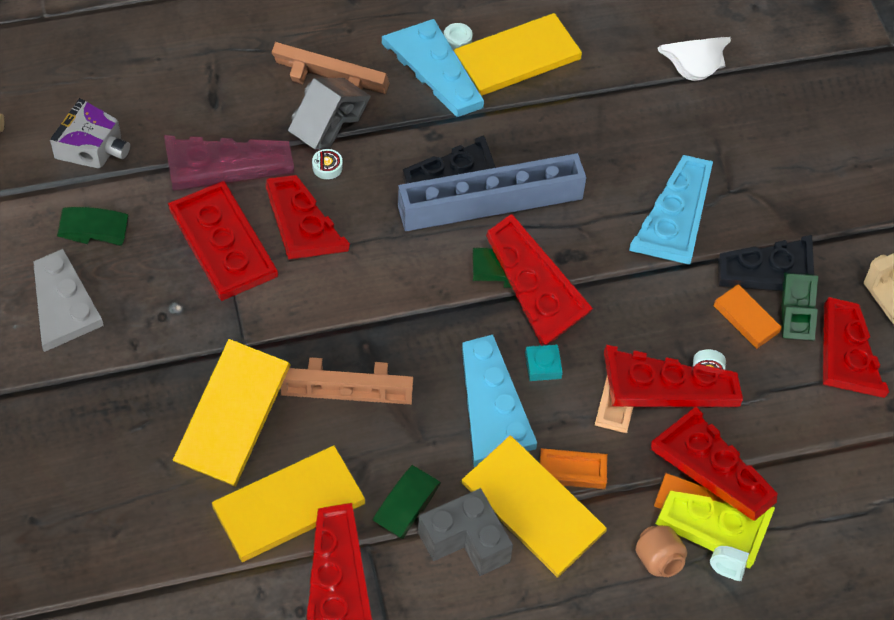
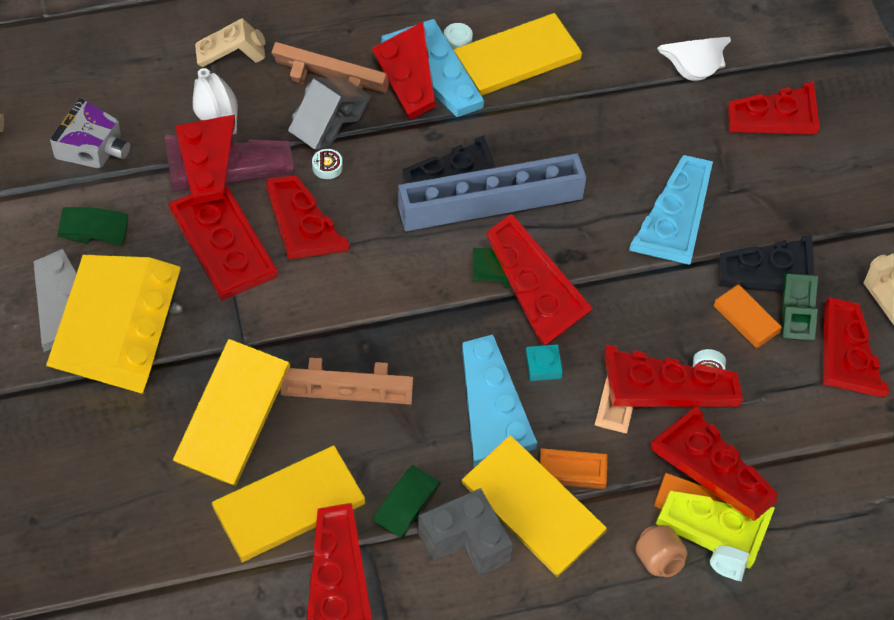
none -> yellow slope [46,255,181,394]
none -> red wing [175,114,236,205]
none -> white hat [192,68,238,134]
none -> tan bracket [195,18,265,67]
none -> red wing [371,21,436,120]
none -> red wing [727,81,820,135]

